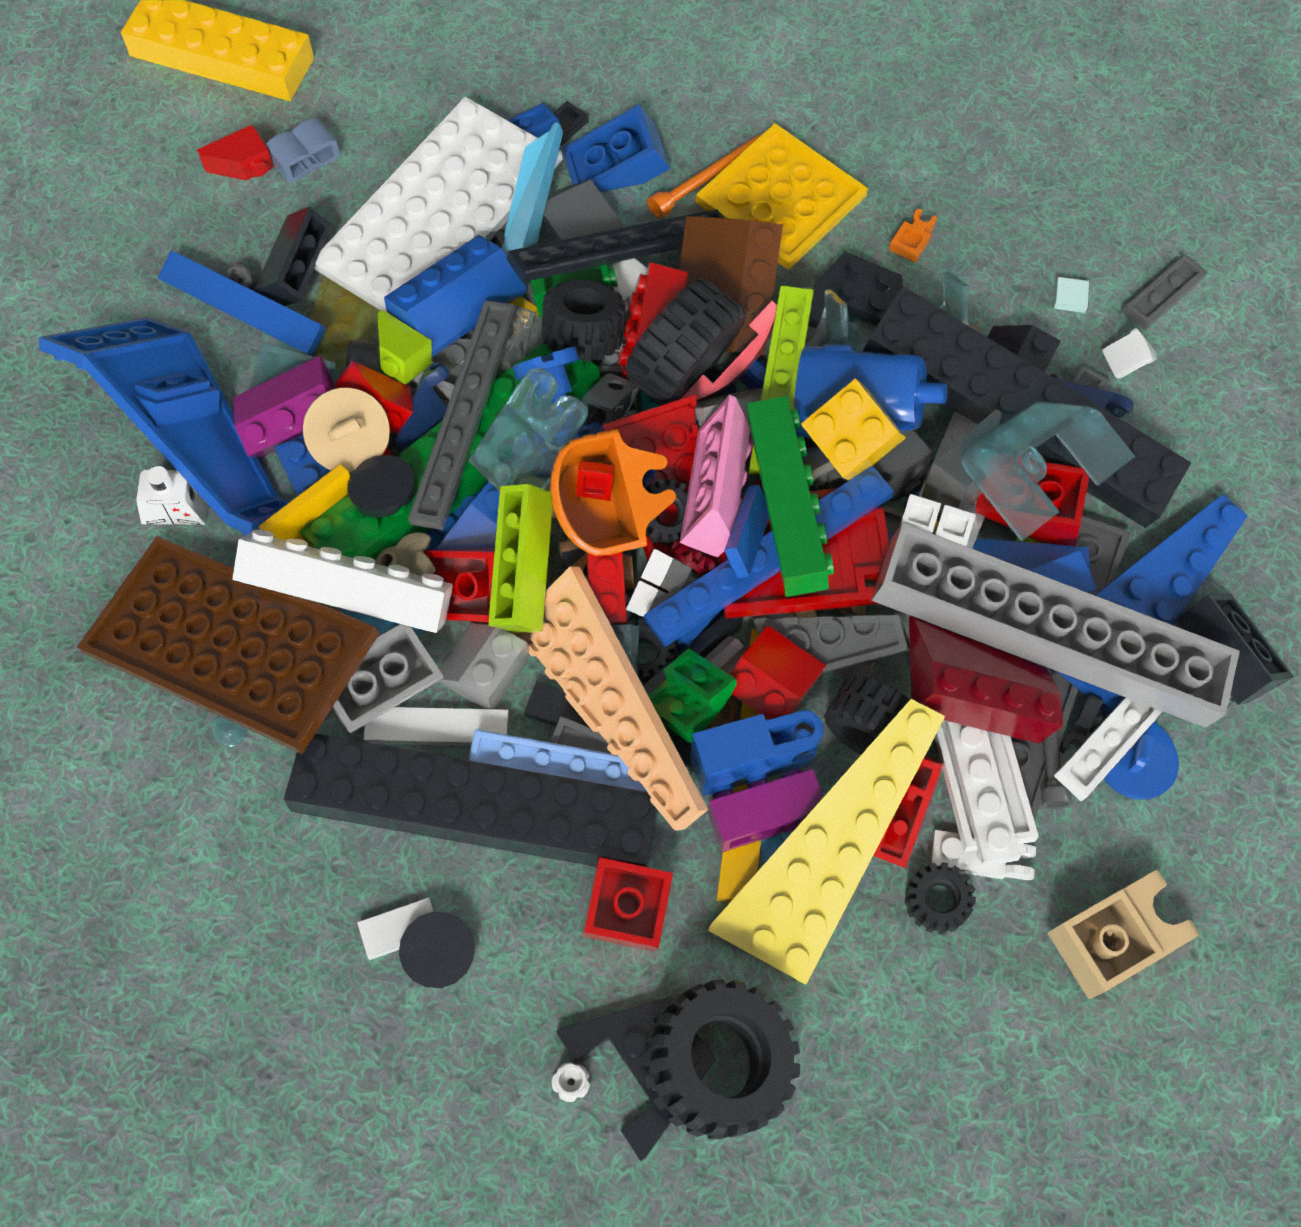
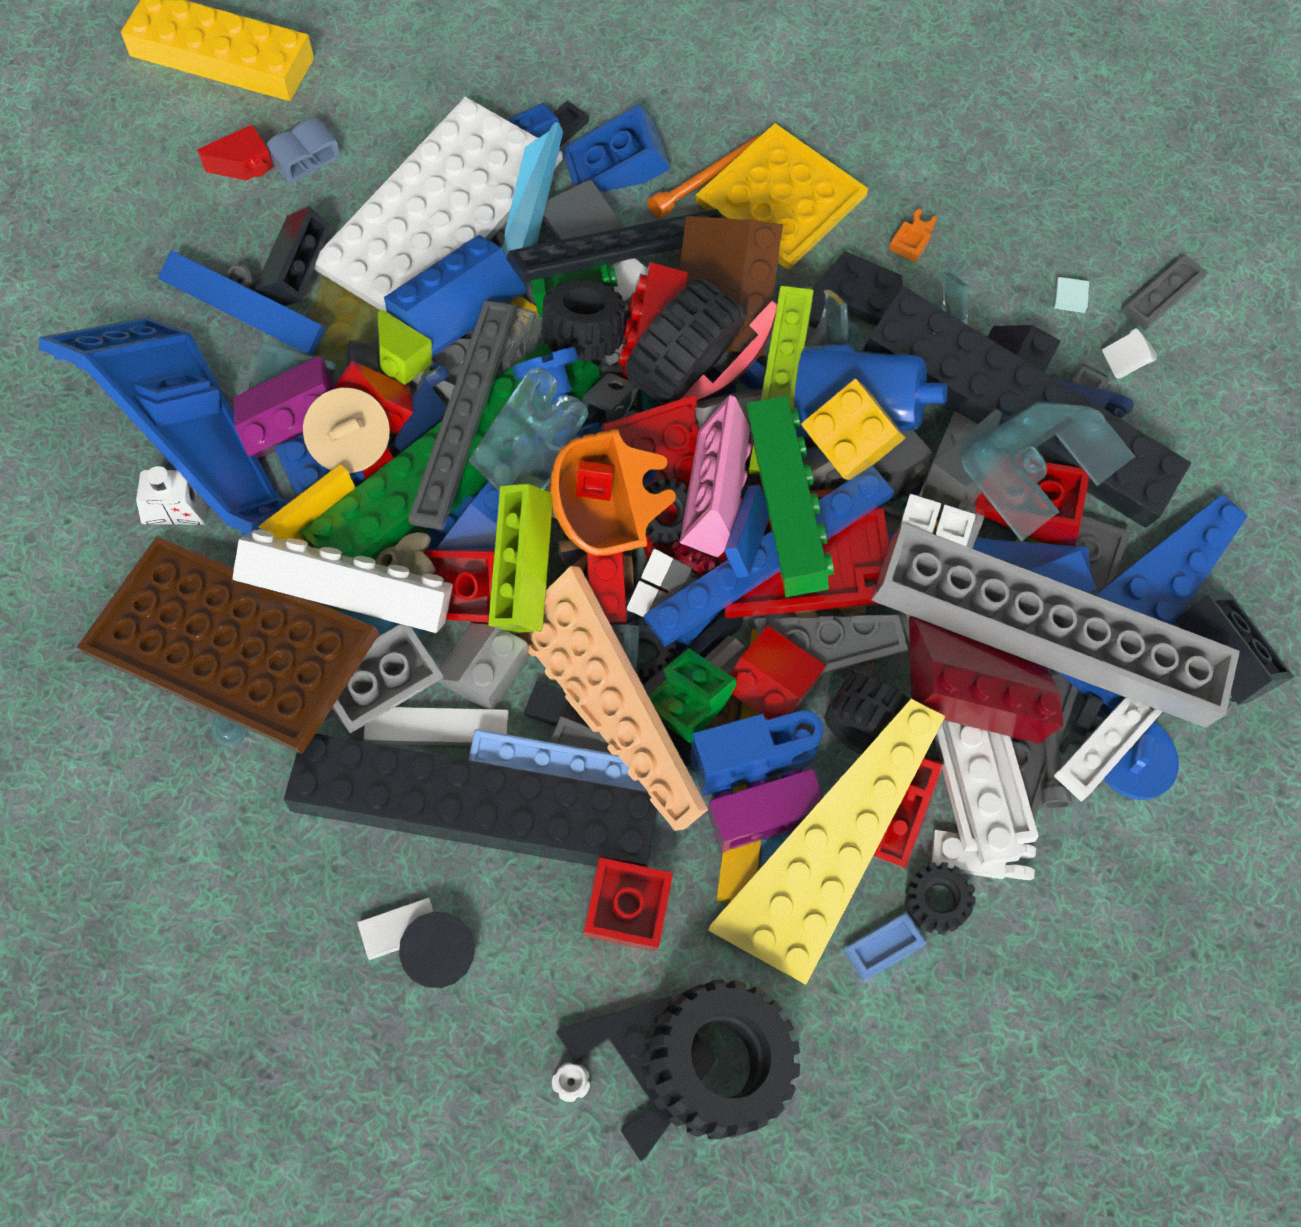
black tile [347,455,417,518] -> none
tan brick [1047,870,1200,1000] -> none
none -> medium blue tile [843,911,927,982]

